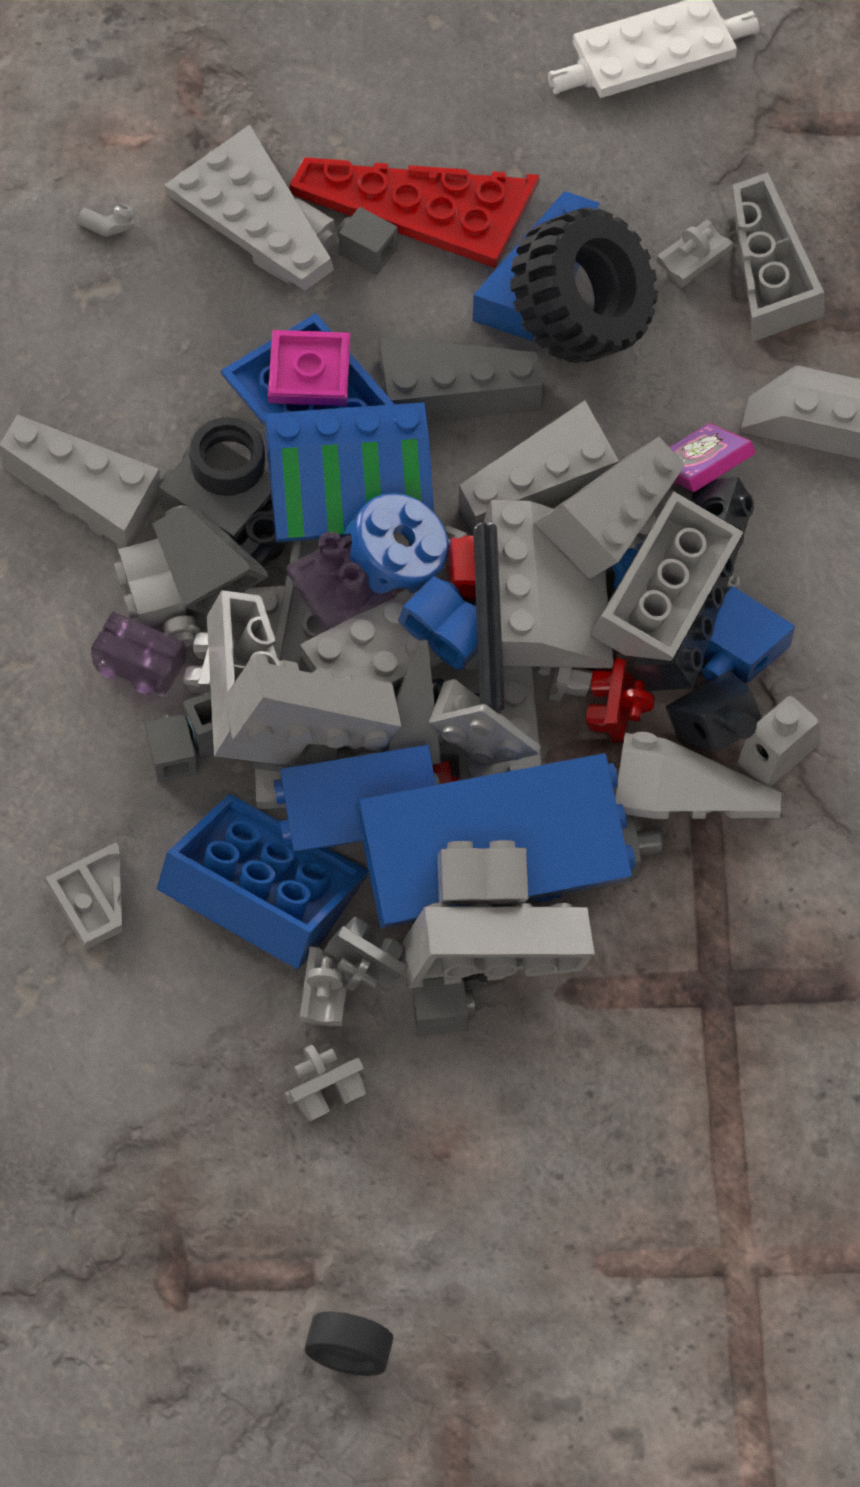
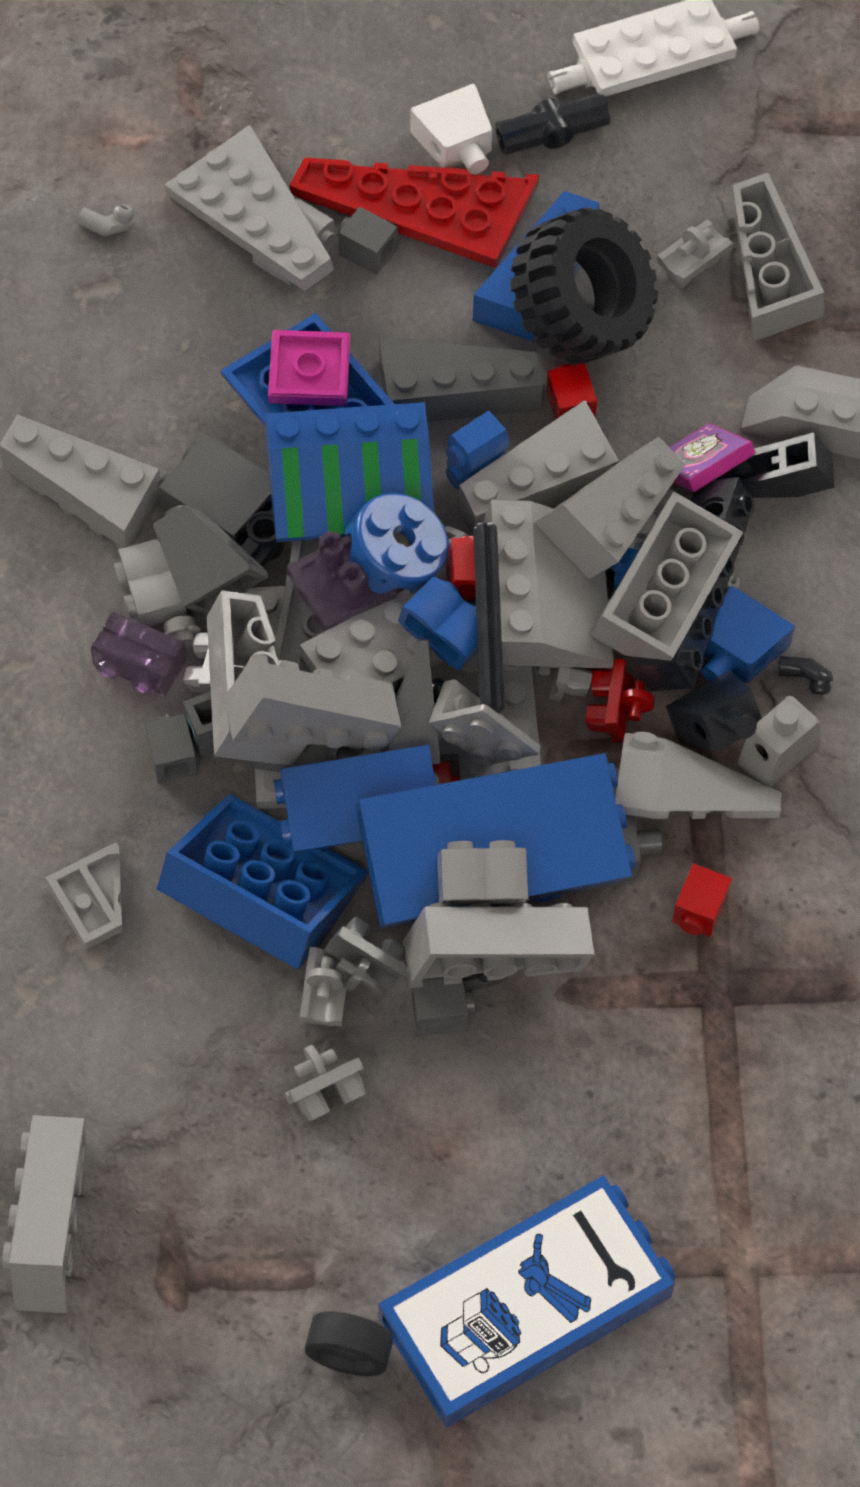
black tyre [189,417,265,496] -> none
none -> light grey wedge [2,1115,87,1314]
none -> brick [378,1175,676,1428]
none -> white torso [410,83,492,174]
none -> blue brick [445,411,509,490]
none -> black piece [495,93,610,155]
none -> red brick [546,363,597,420]
none -> red brick [672,863,732,937]
none -> black slope [715,432,834,498]
none -> black arm [778,656,834,695]

